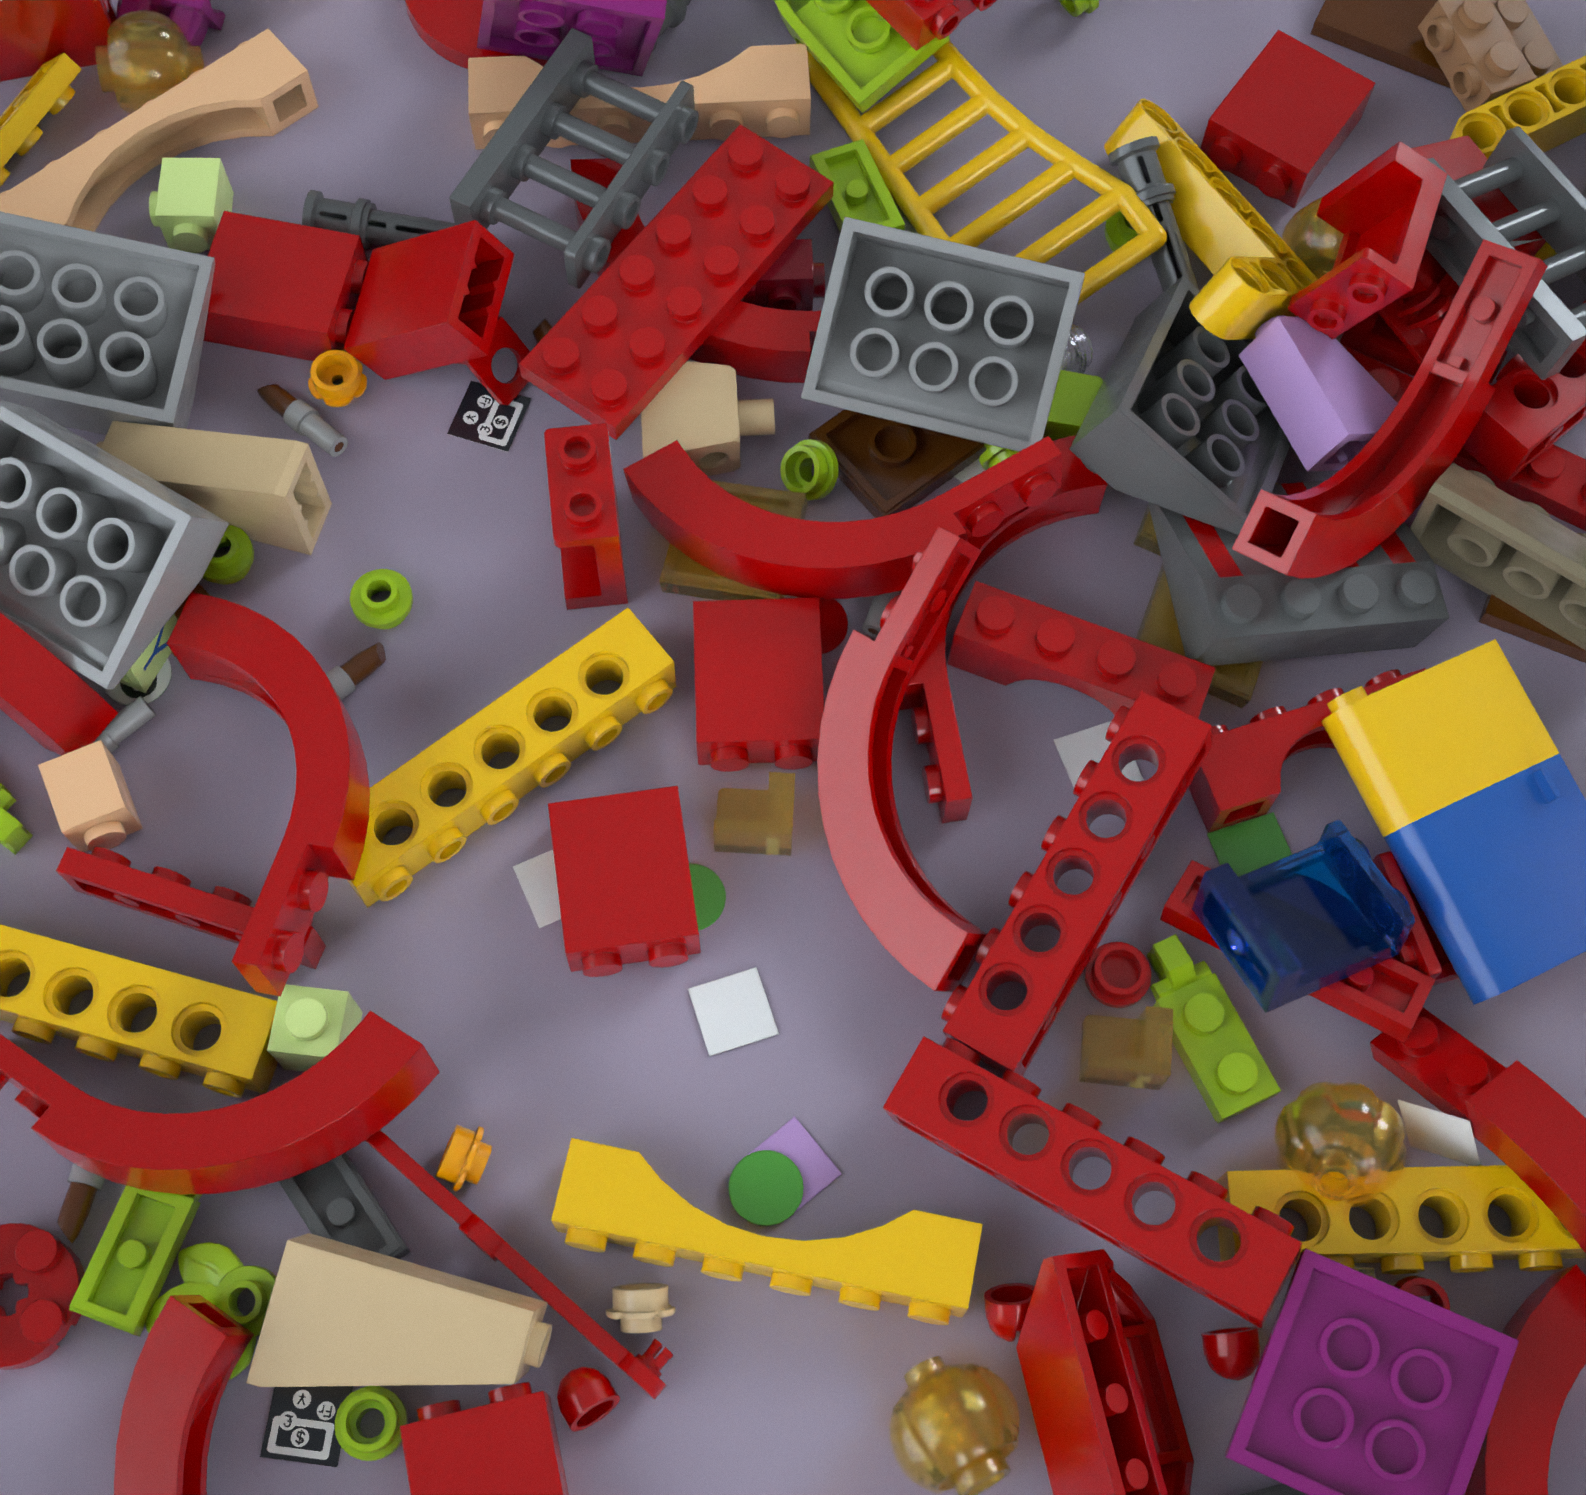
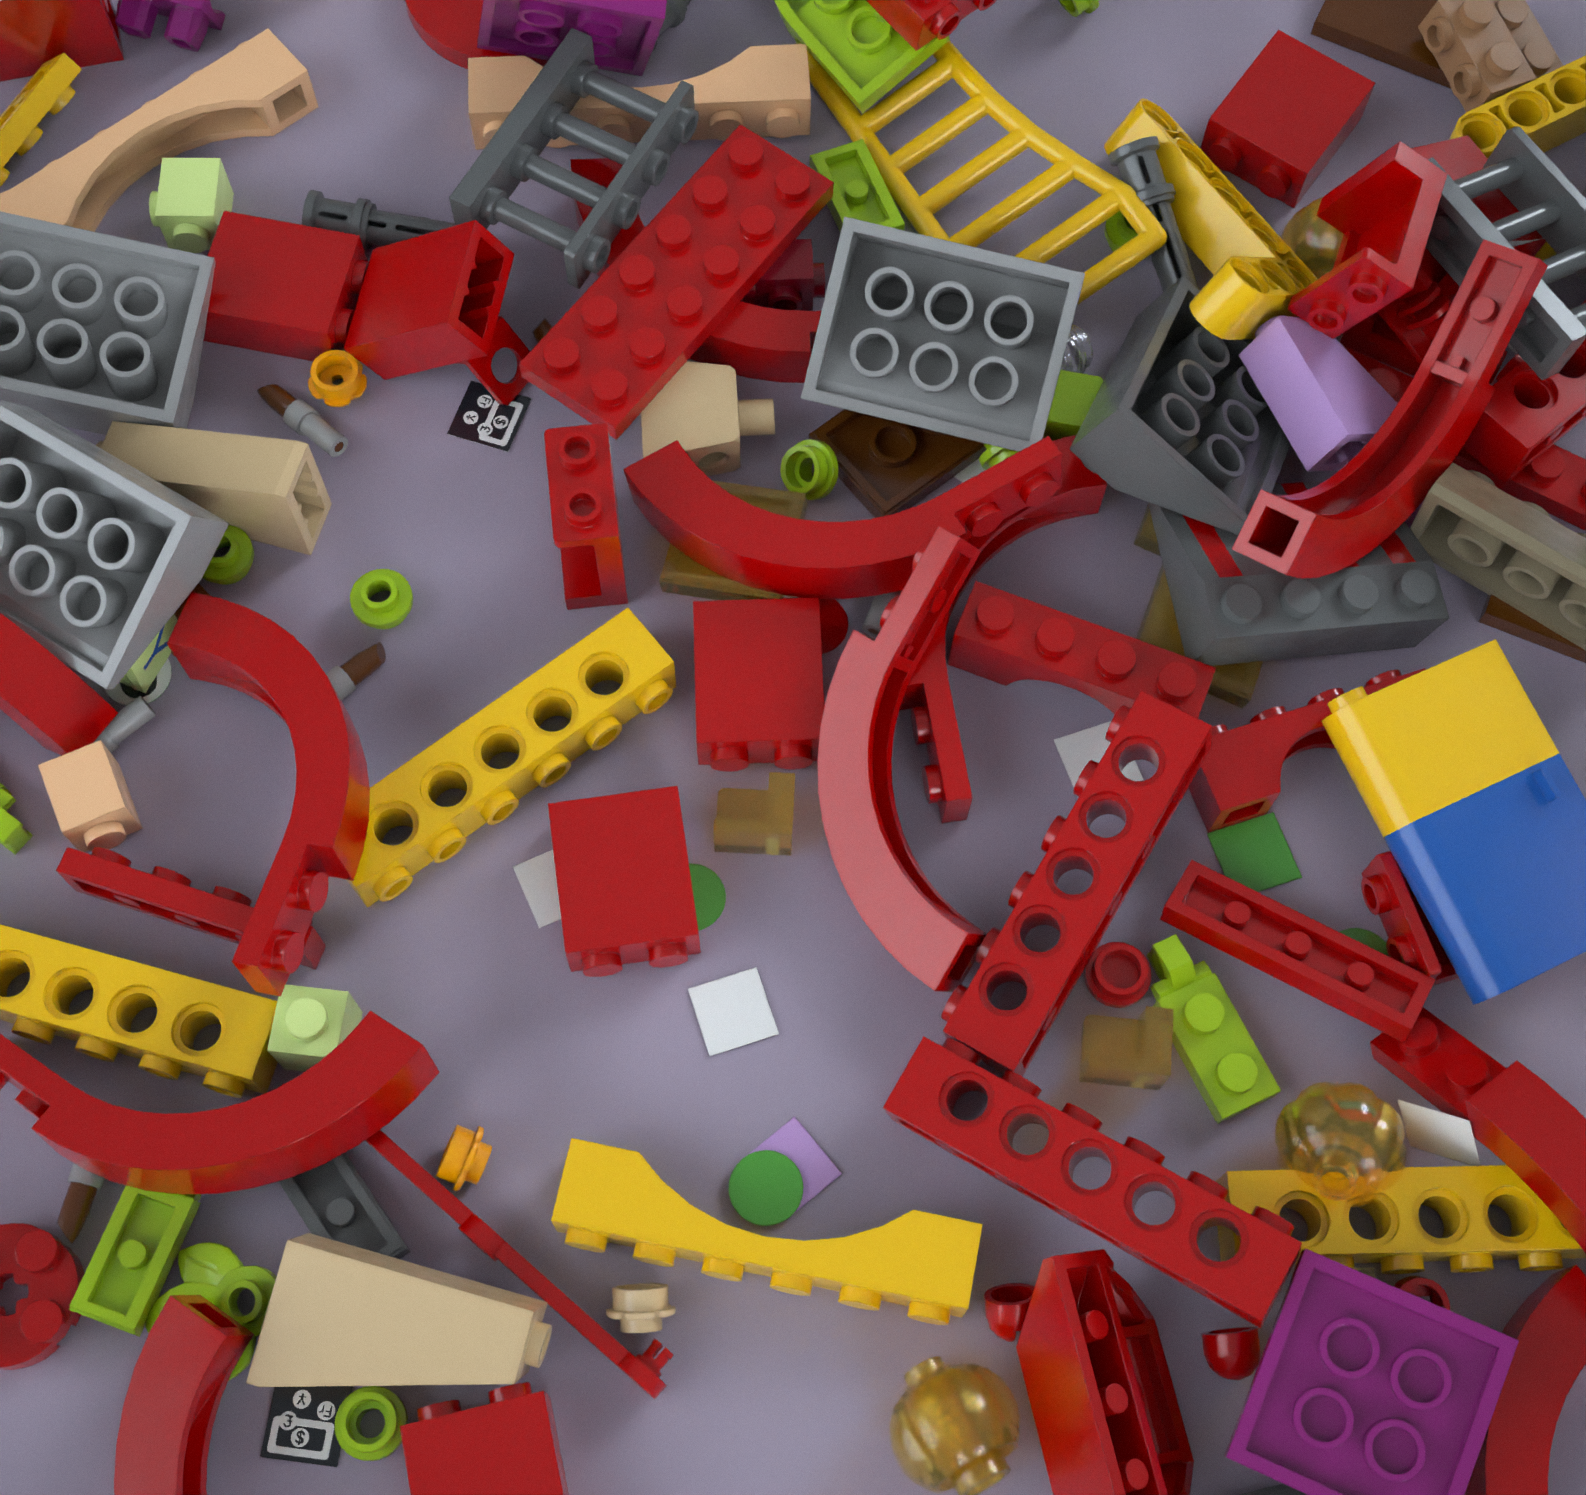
clear yellow plant [95,10,205,114] -> none
red hinge [557,1367,620,1431] -> none
clear blue panel [1192,819,1415,1013] -> none

